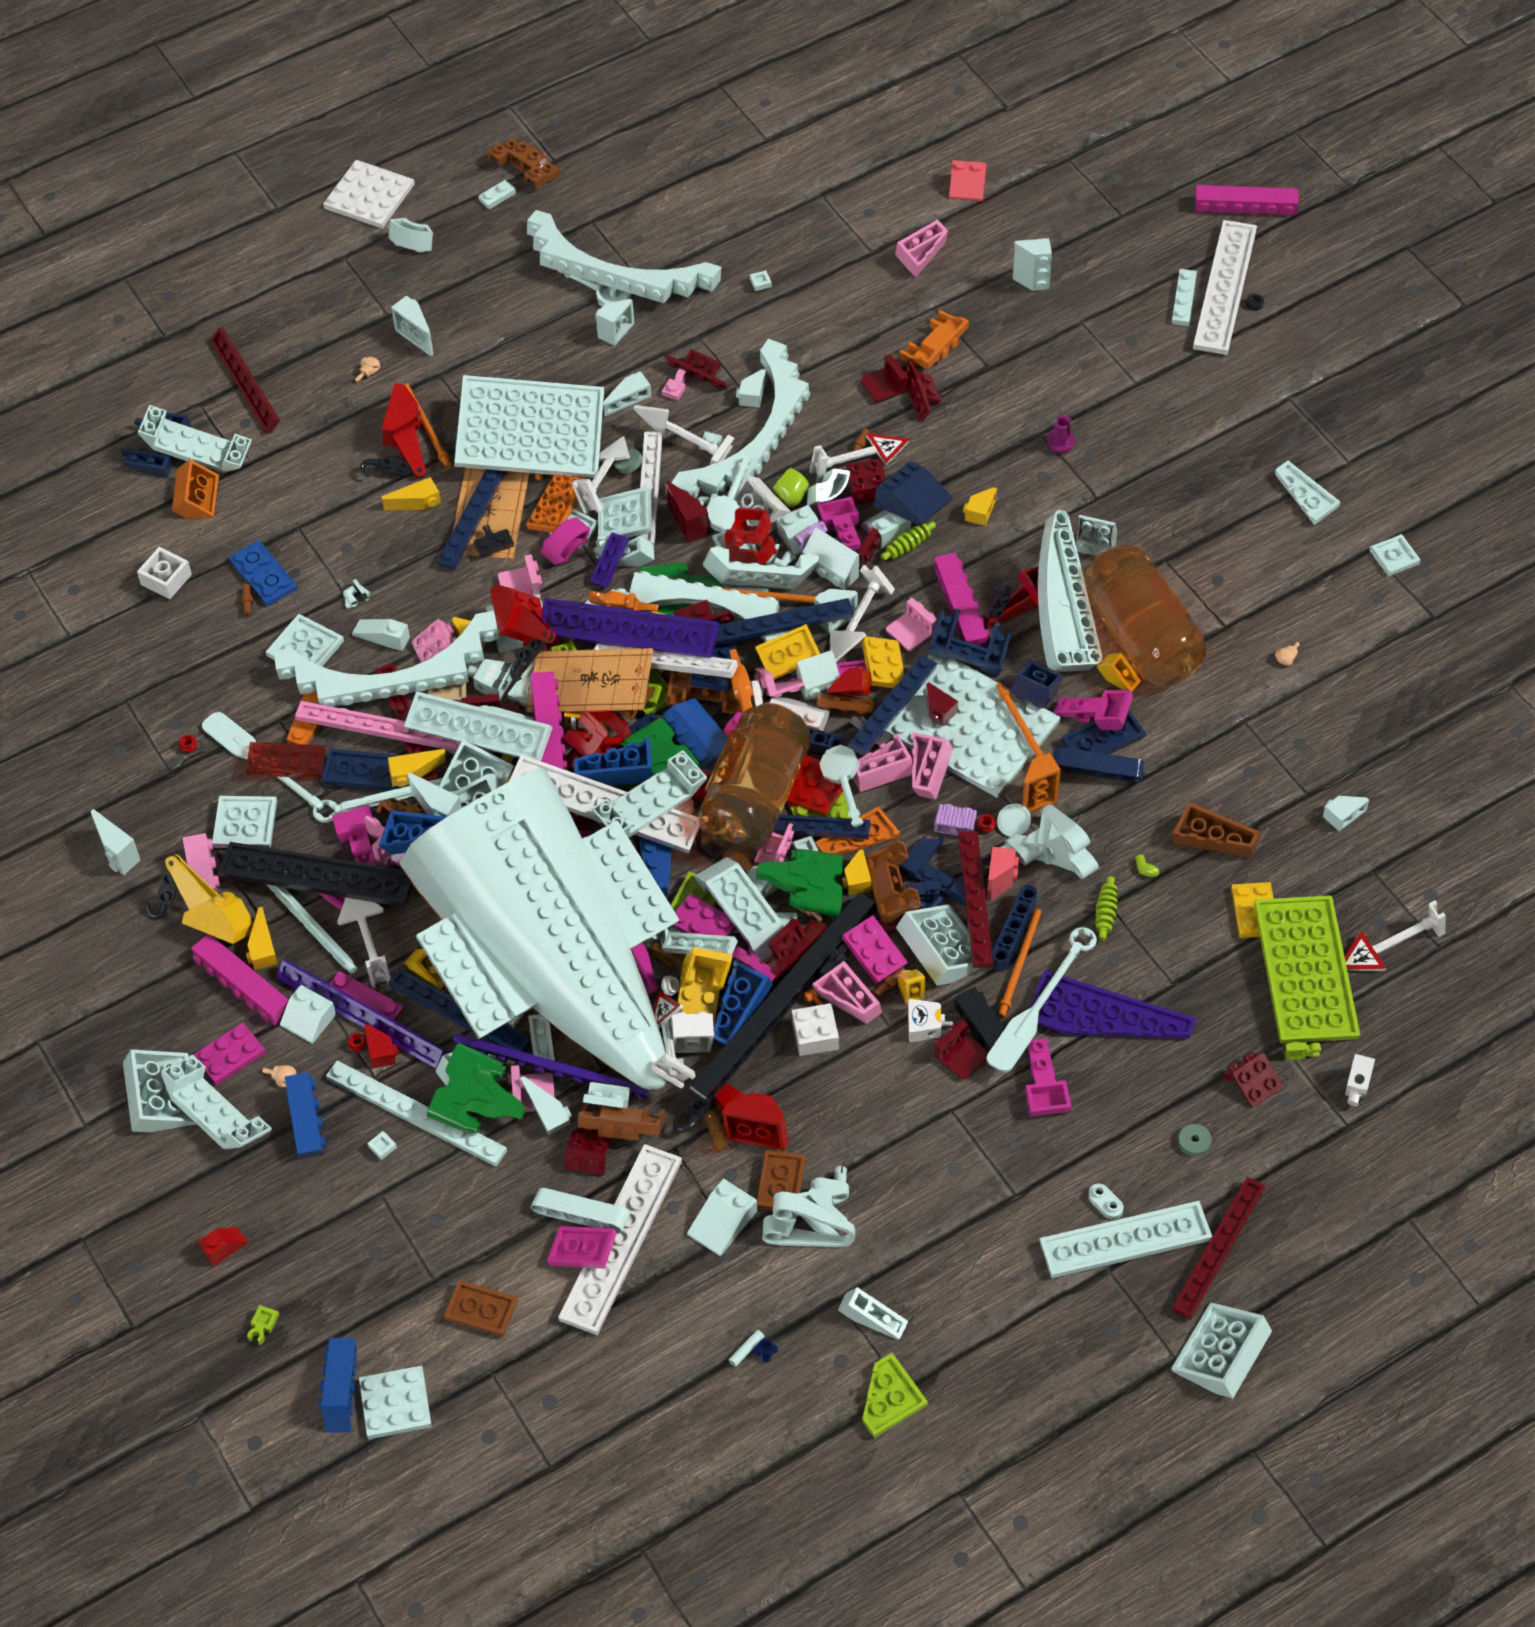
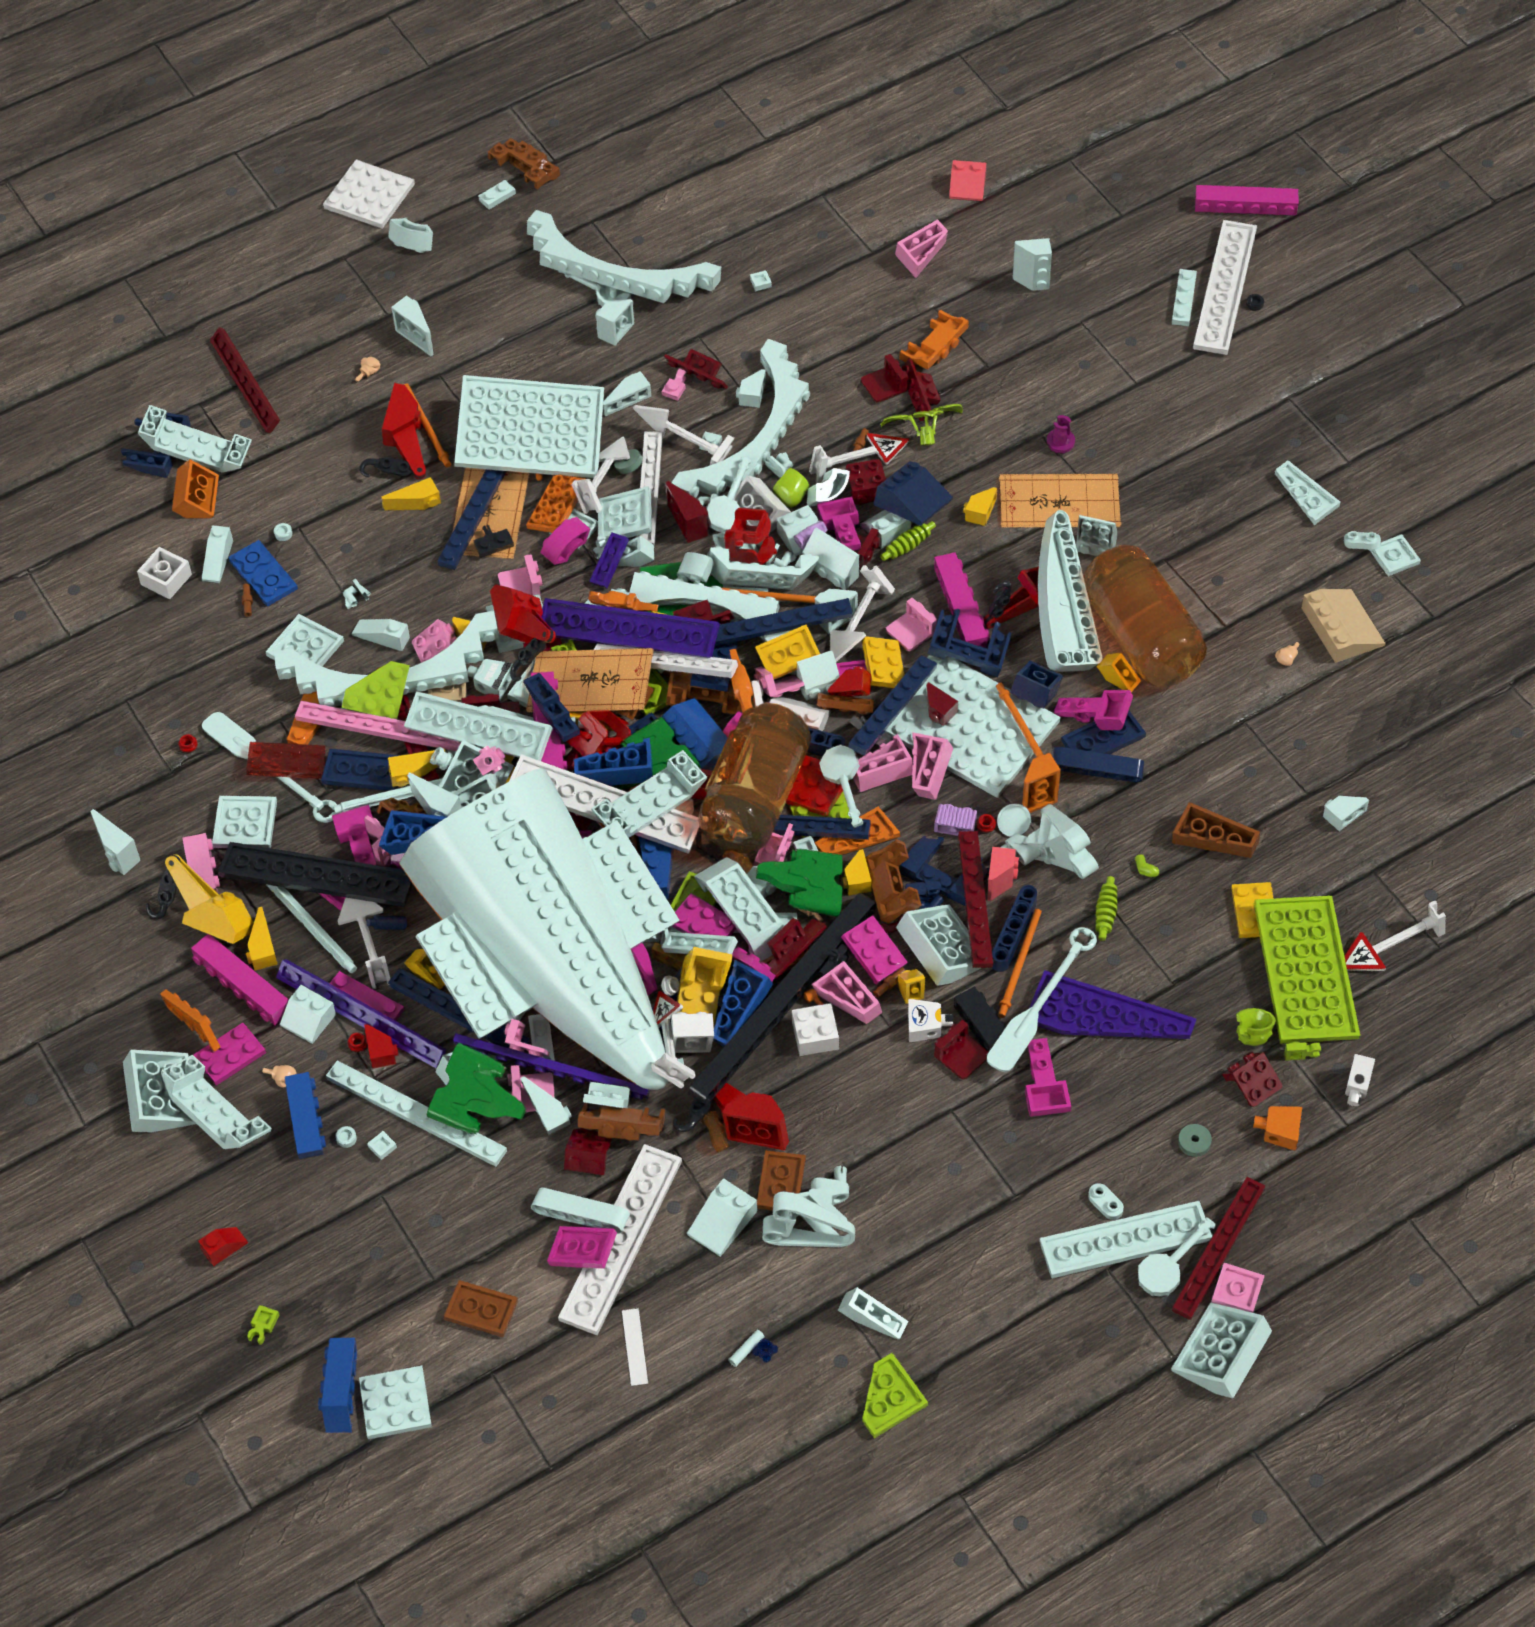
none -> orange wing [160,989,221,1052]
none -> light aqua slope [202,525,233,583]
none -> light aqua tile [274,523,293,541]
none -> light aqua tile [336,1126,357,1148]
none -> lime plate [342,661,410,719]
none -> dark blue cylinder [367,915,407,930]
none -> light aqua wheel [430,747,453,771]
none -> bright pink brick [473,746,505,776]
none -> bright pink bracket [505,1019,550,1058]
none -> dark blue slope [523,672,580,742]
none -> white sticker [622,1308,648,1386]
none -> light aqua brick [677,552,715,583]
none -> light aqua piece [765,452,793,477]
none -> lime plant [881,404,963,446]
none -> clear orange piece [999,474,1121,527]
none -> light aqua piece [1138,1218,1215,1296]
none -> bright pink plate [1212,1263,1265,1313]
none -> lime helmet [1236,1008,1276,1046]
none -> orange torso [1253,1106,1302,1151]
none -> tan slope [1302,589,1386,663]
none -> light aqua plate [1344,531,1381,550]

